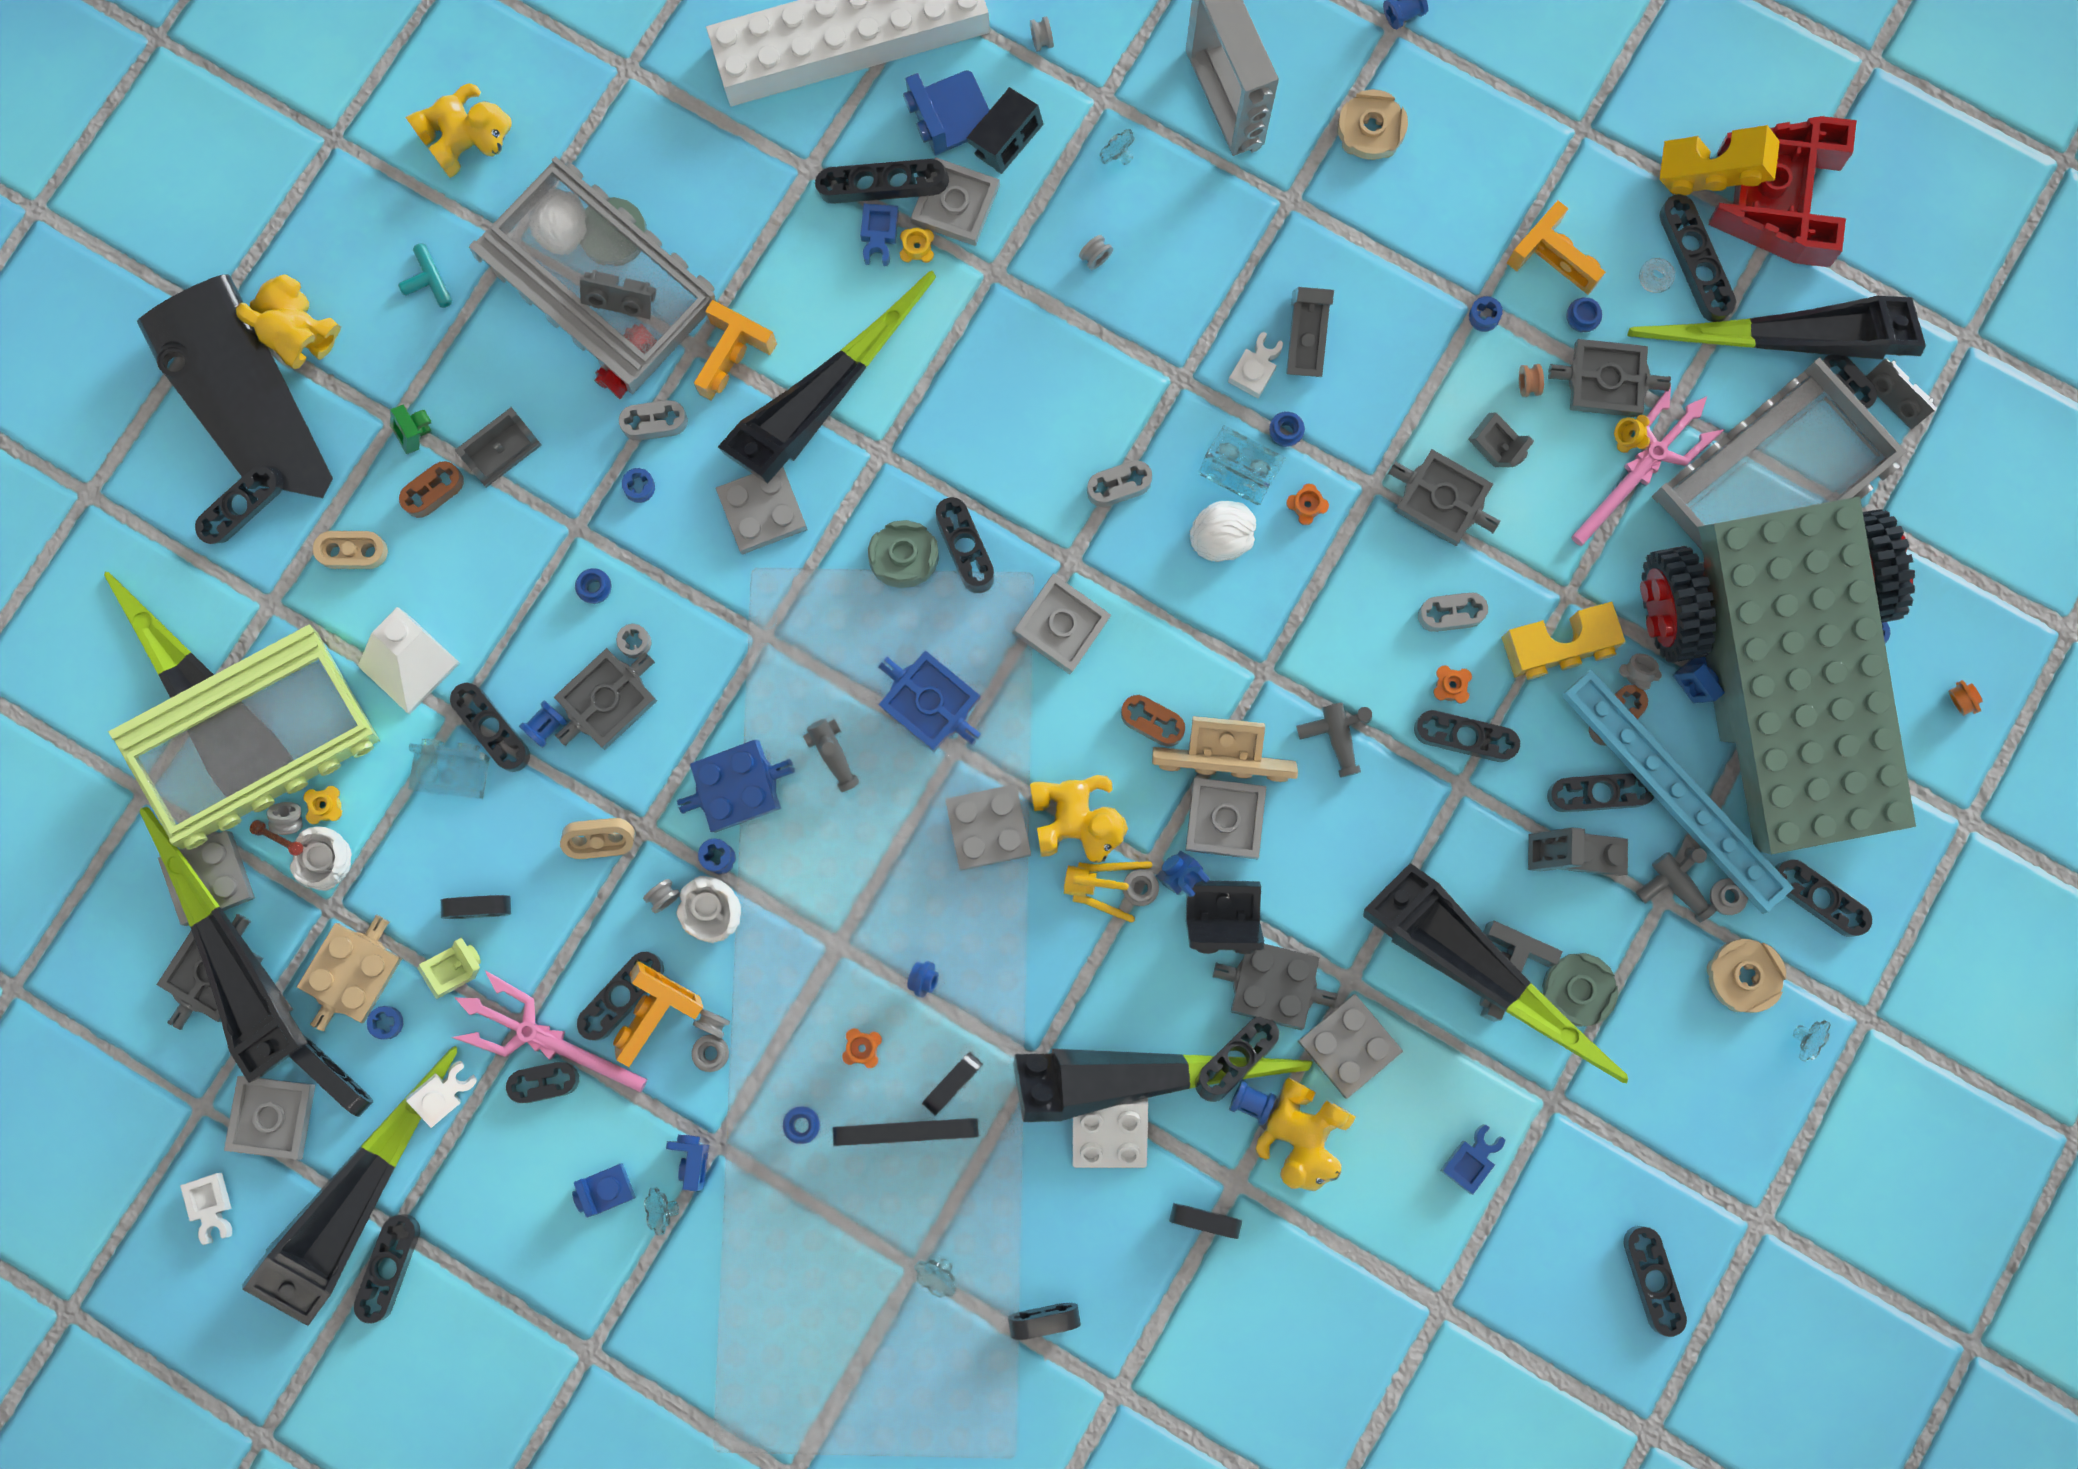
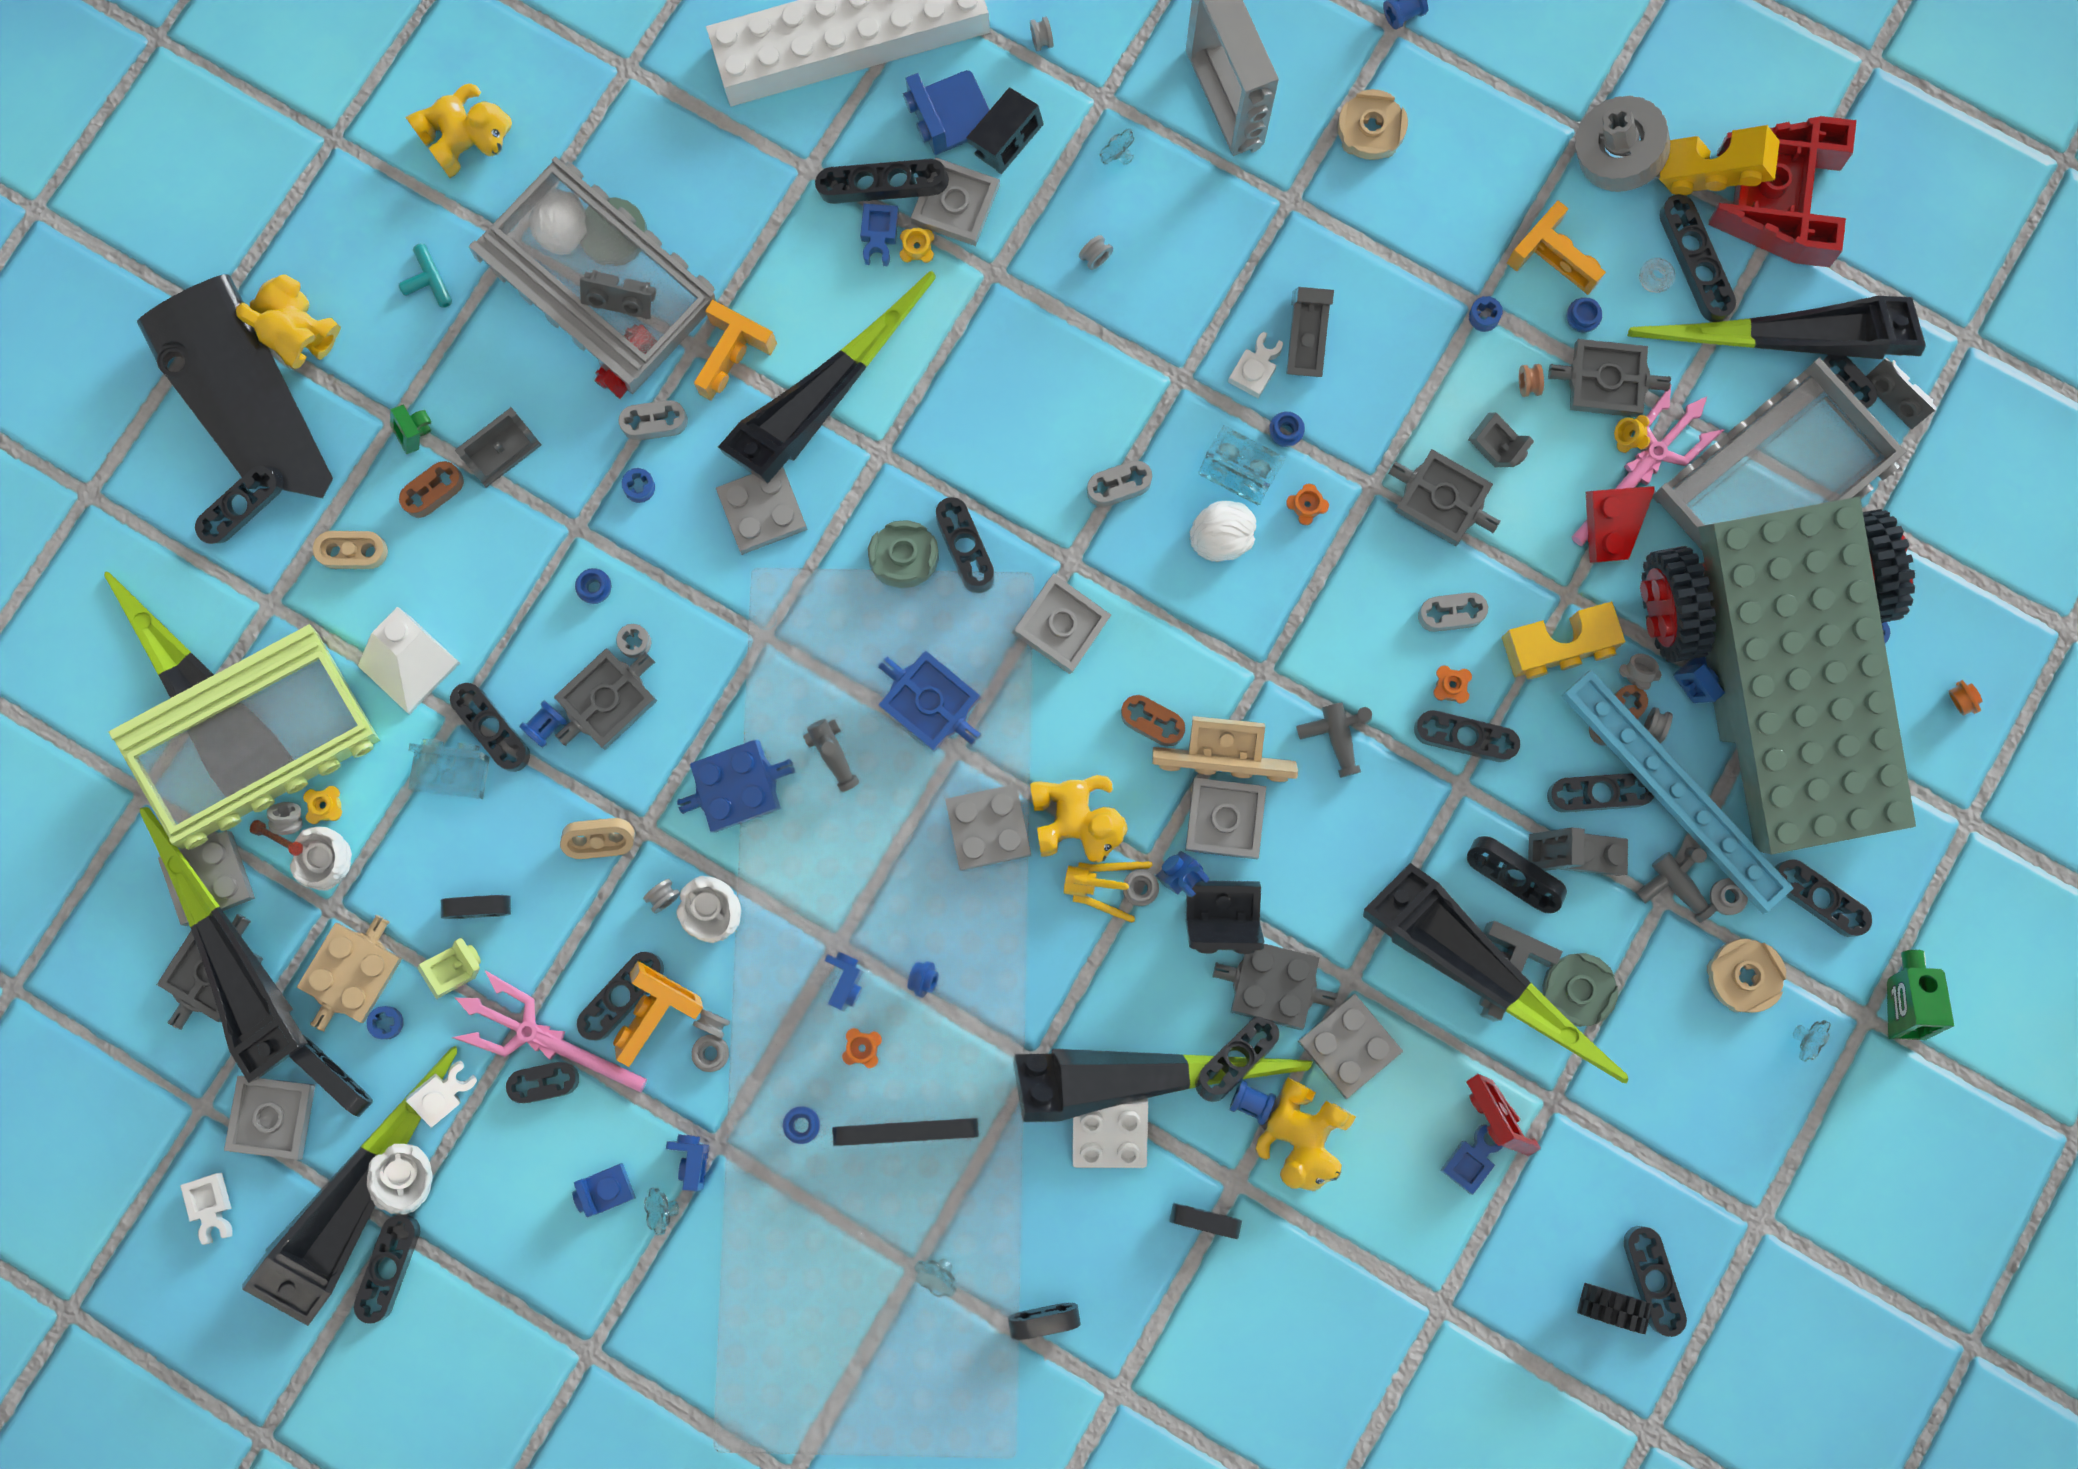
blue bush [698,838,736,875] -> none
black beam [921,1051,983,1116] -> none
none -> white hair [367,1144,433,1215]
none -> blue bracket [824,951,864,1012]
none -> red wing [1466,1074,1541,1156]
none -> black beam [1467,836,1567,913]
none -> light grey piece [1575,96,1670,192]
none -> black tyre [1577,1283,1653,1335]
none -> red wing [1585,486,1655,563]
none -> light grey bush [1644,707,1673,744]
none -> green torso [1887,950,1954,1040]

